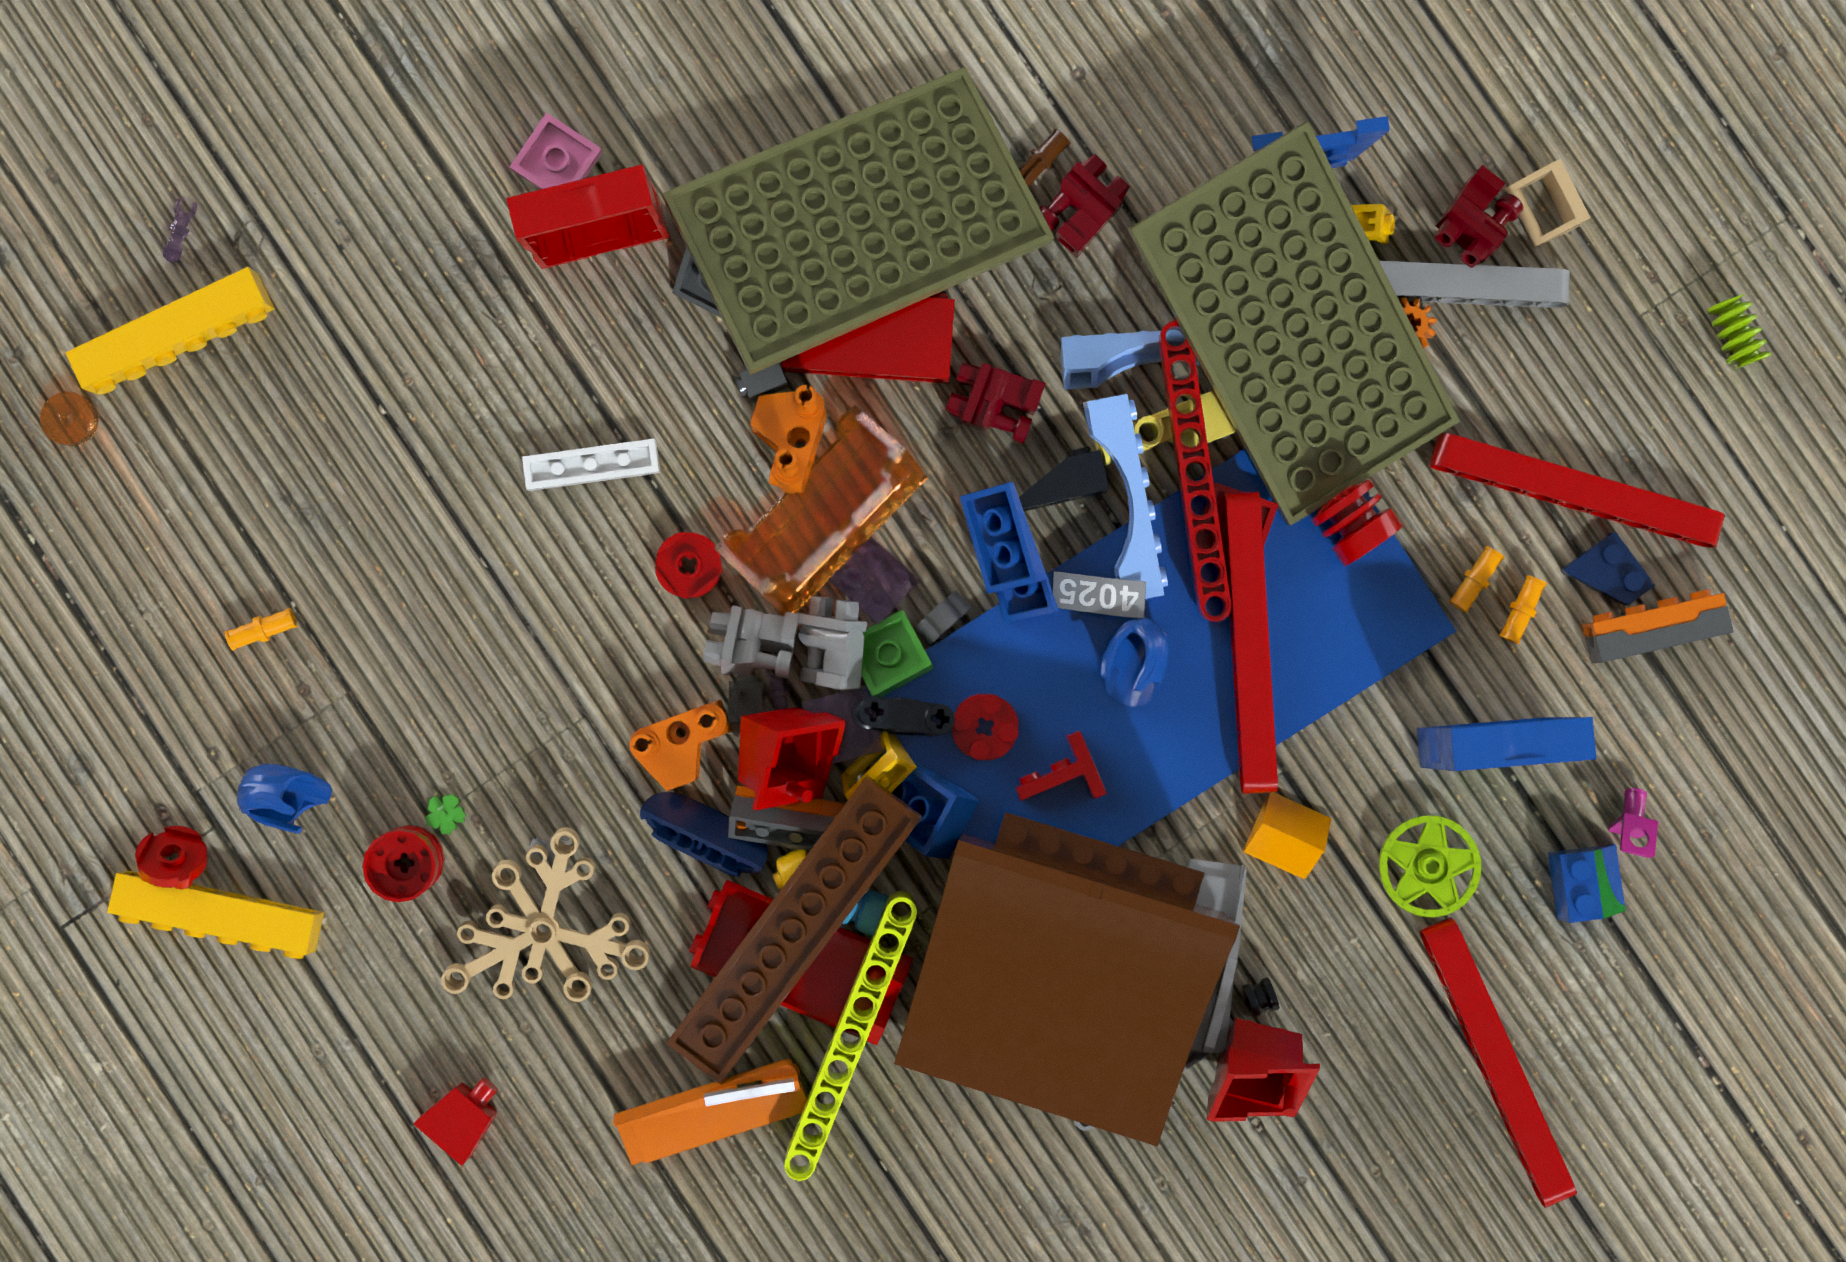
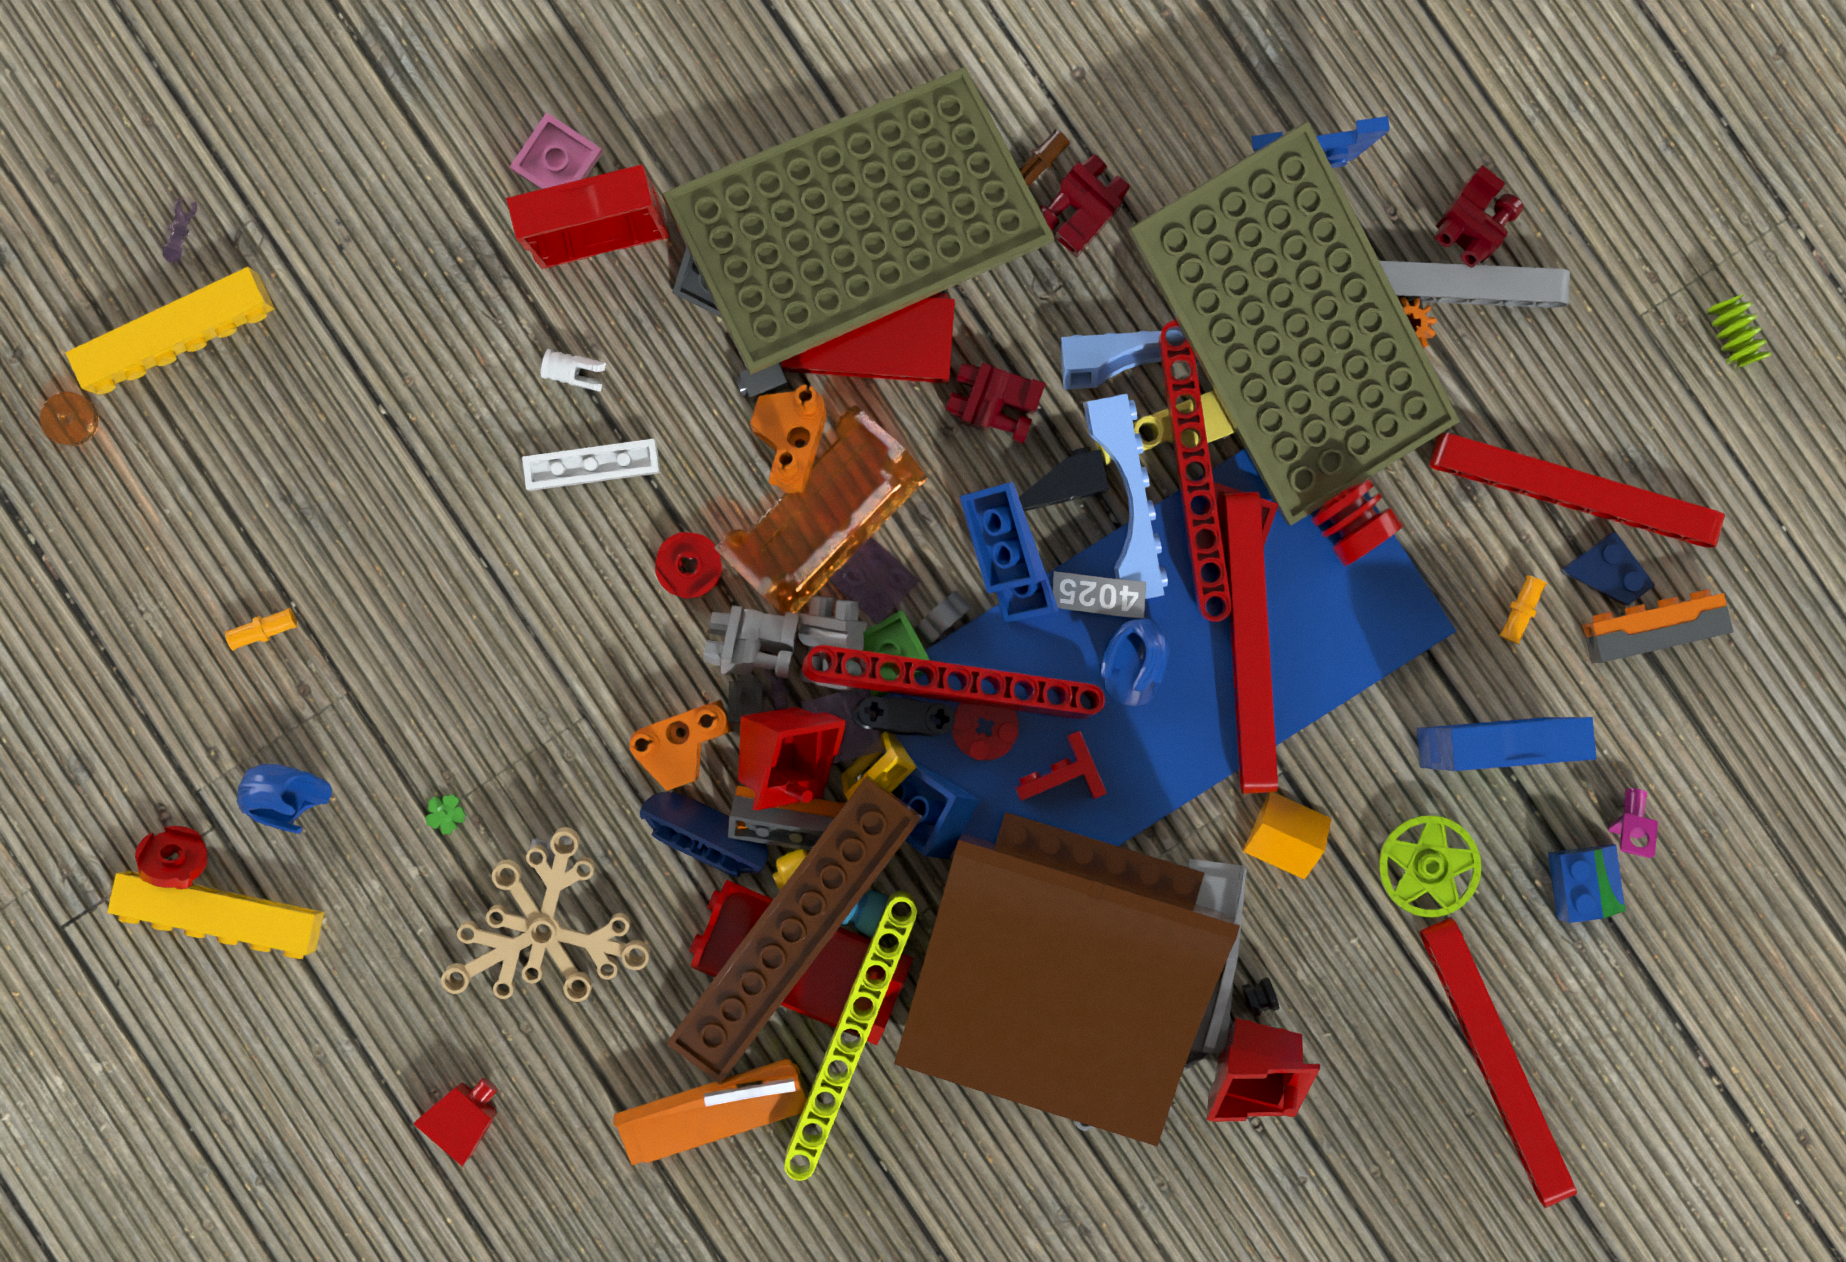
red wheel [362,825,445,903] -> none
yellow bracket [1351,204,1395,244] -> none
light orange pin [1448,546,1505,613] -> none
tan tile [1505,159,1590,248] -> none
none -> white hinge [541,349,606,391]
none -> red beam [802,645,1105,720]

